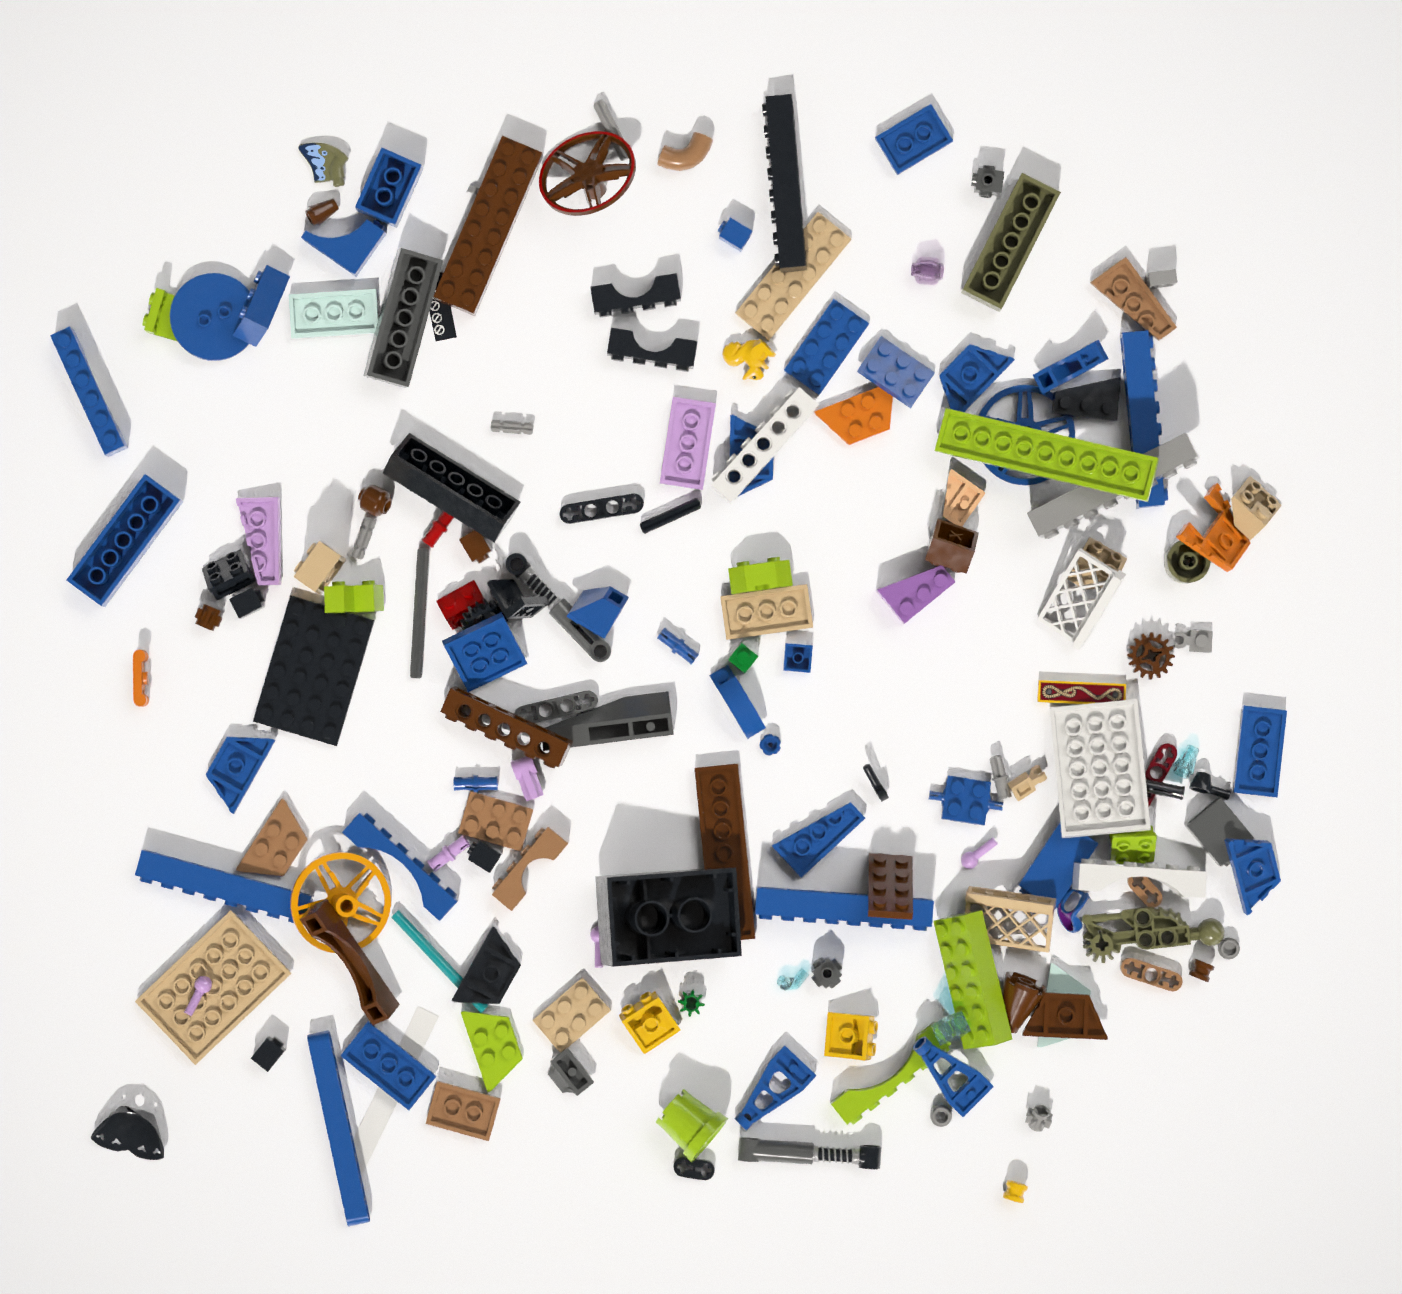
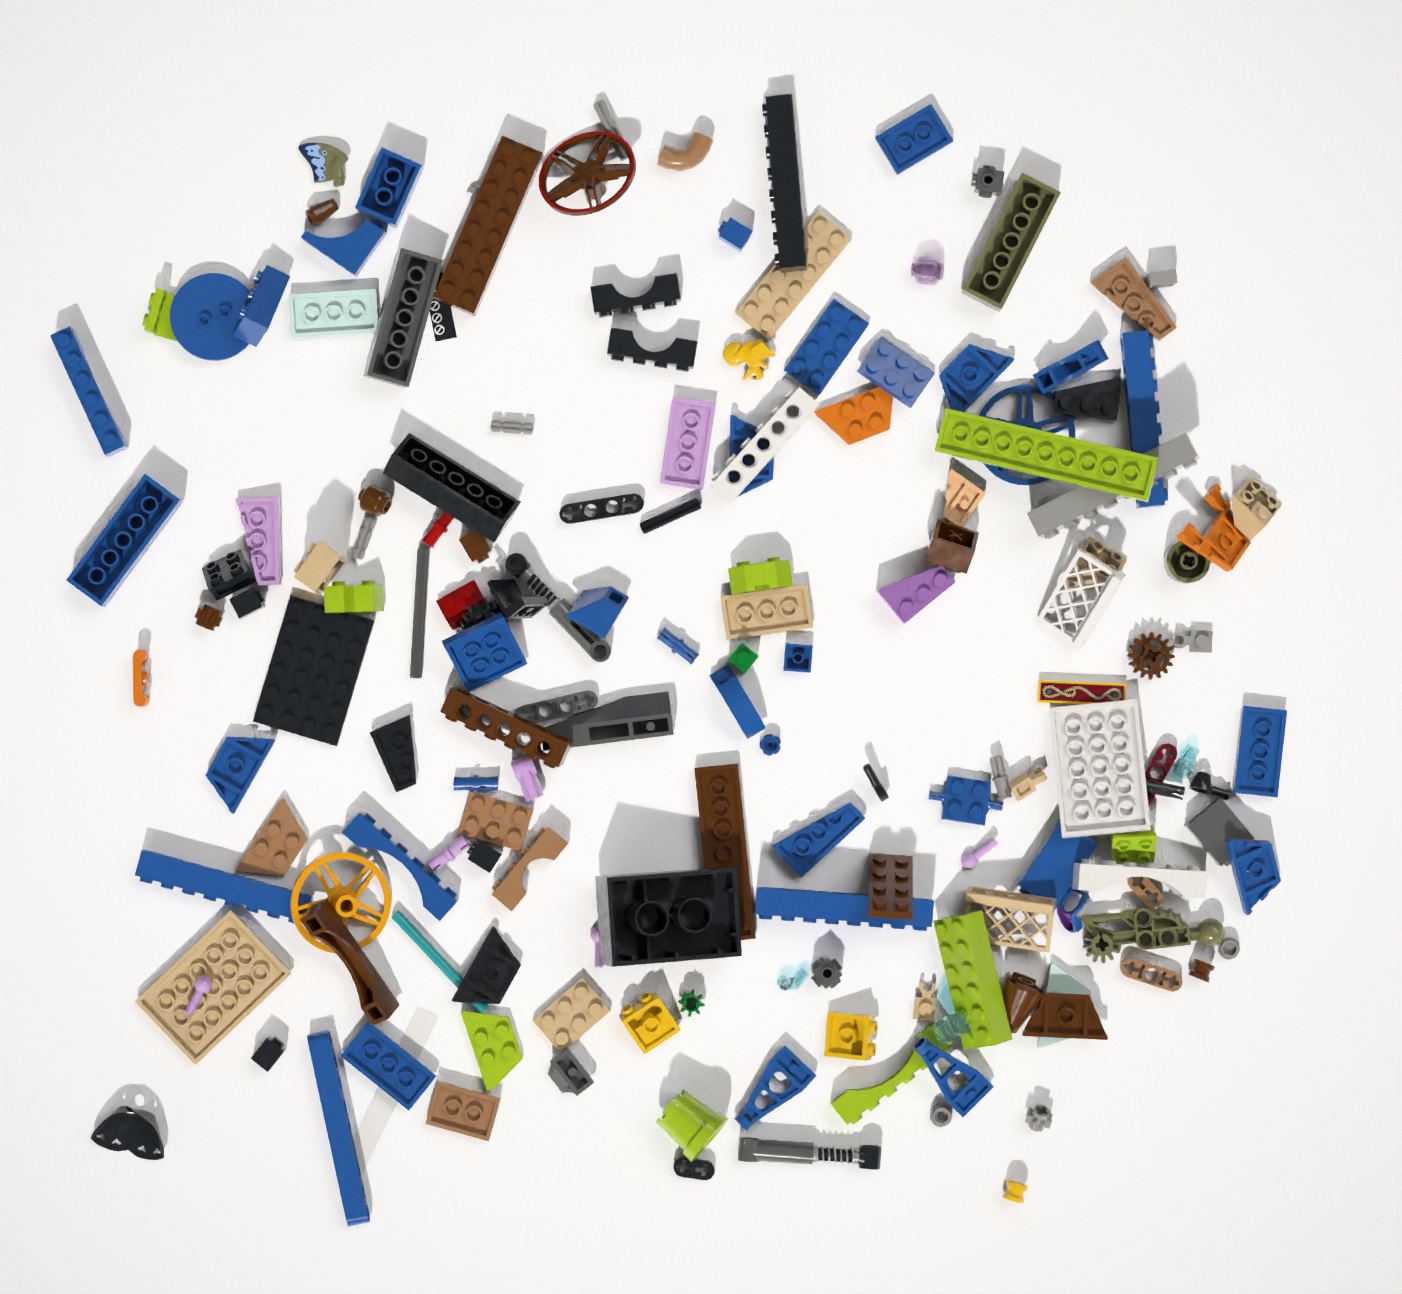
none -> black wing [370,715,417,793]
none -> tan plate [913,981,937,1021]

